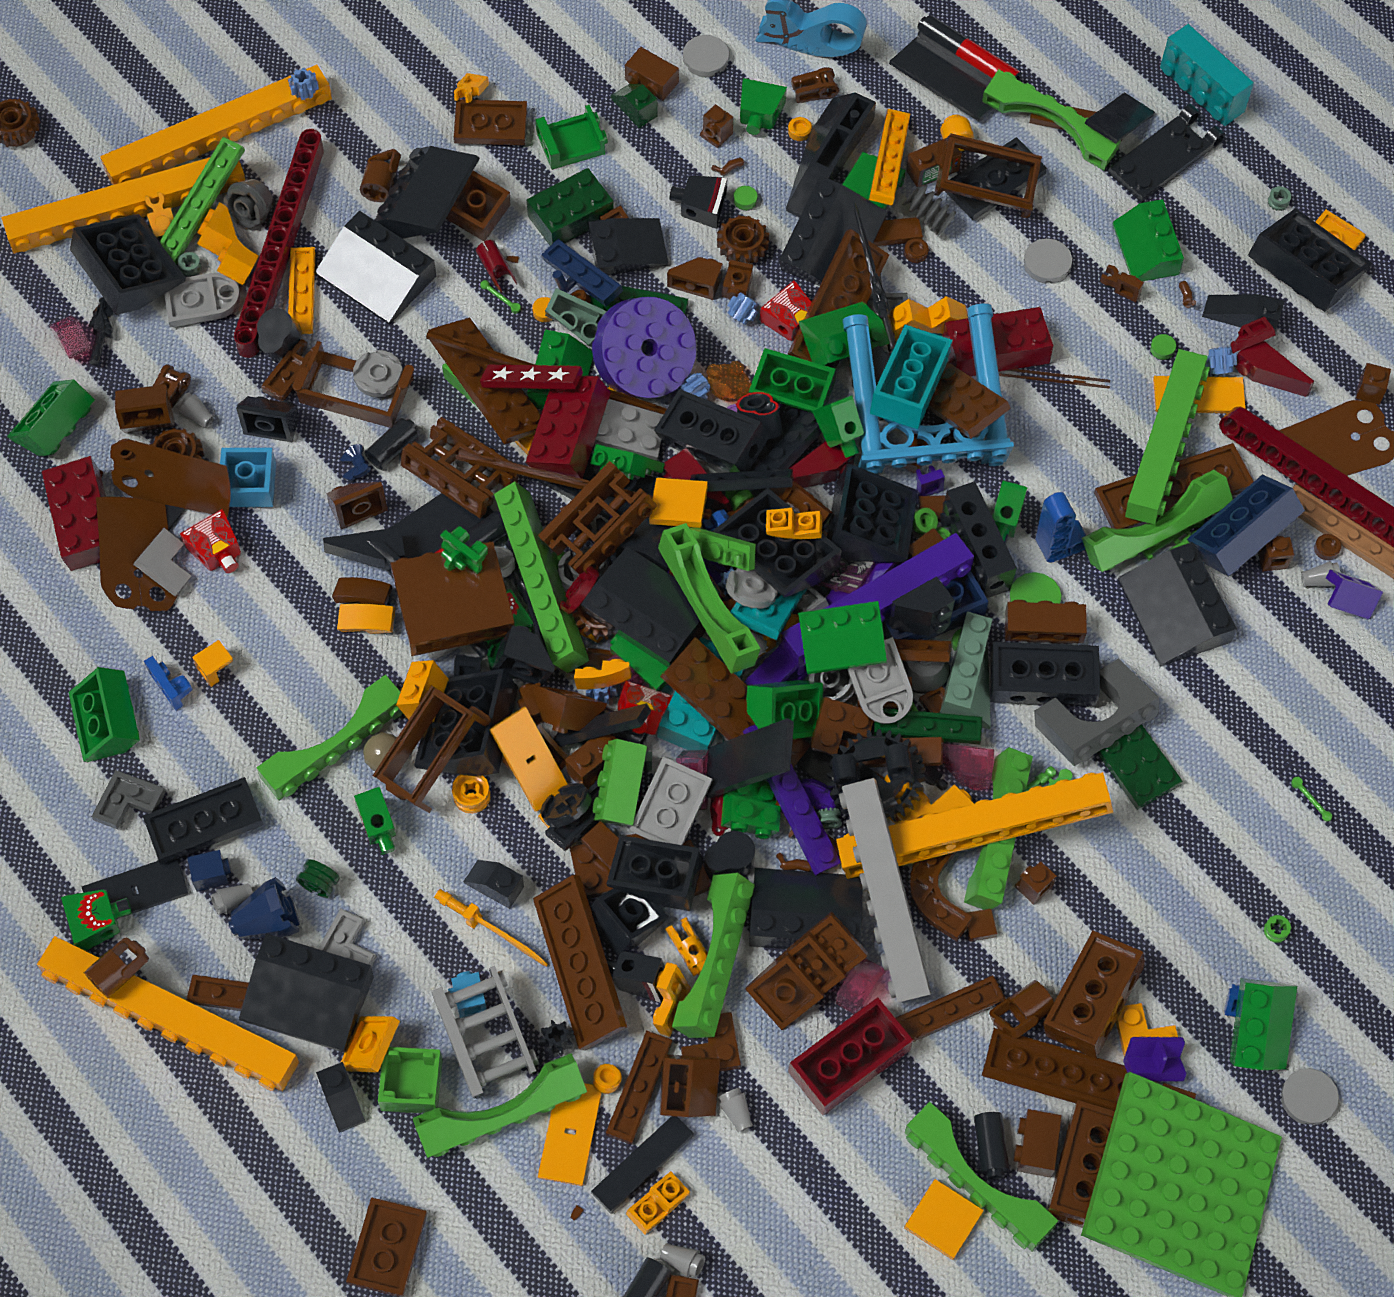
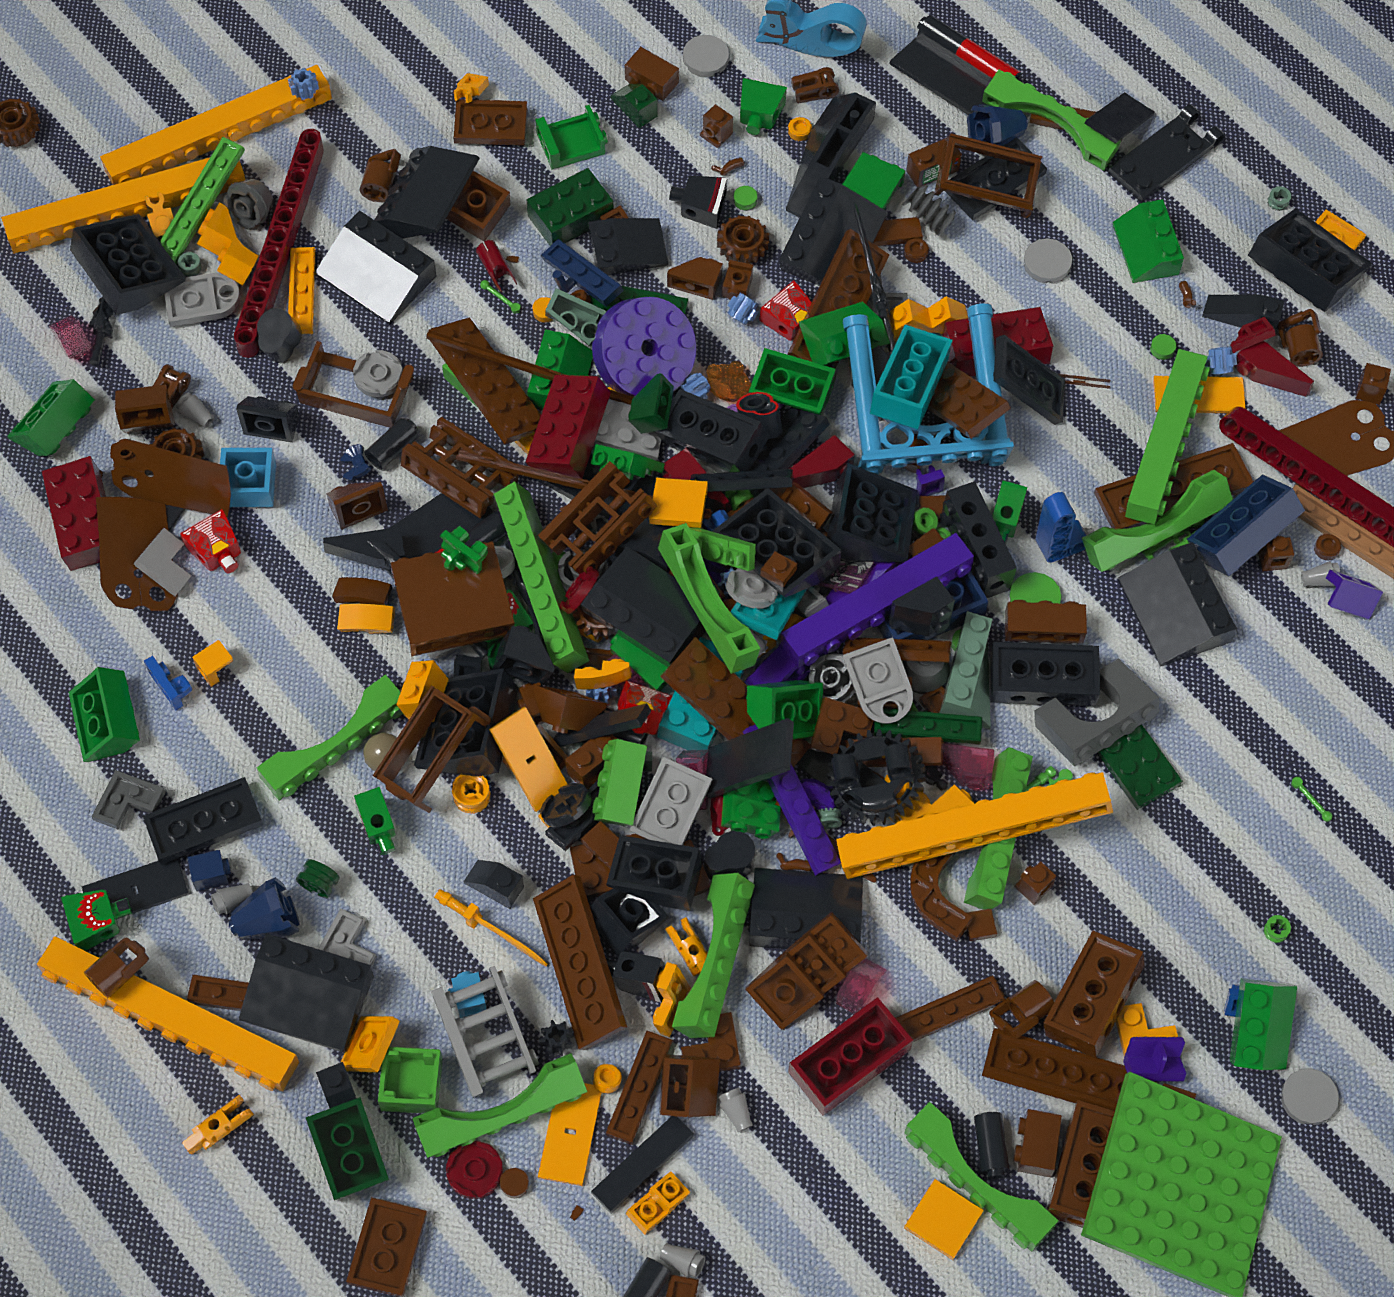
reddish brown hinge [261,339,315,401] -> none
dark red tile [480,364,583,389] -> none
light orange slope [766,508,822,539] -> none
green slope [798,601,887,674] -> none
green torso [812,395,864,458] -> none
light grey brick [839,778,932,1002] -> none
light orange tile [869,109,910,206] -> none
light orange head [940,115,974,151] -> none
reddish brown plate [1100,265,1144,303] -> none
teal brick [1160,24,1254,126] -> none
none -> light orange hinge [182,1095,254,1155]
none -> dark green brick [306,1097,389,1201]
none -> dark red tile [446,1141,503,1199]
none -> reddish brown tile [500,1168,529,1199]
none -> dark green slope [628,373,674,434]
none -> reddish brown plate [760,552,797,587]
none -> dark blue cone [967,104,1028,146]
none -> black plate [993,335,1065,425]
none -> reddish brown piece [1278,309,1323,367]

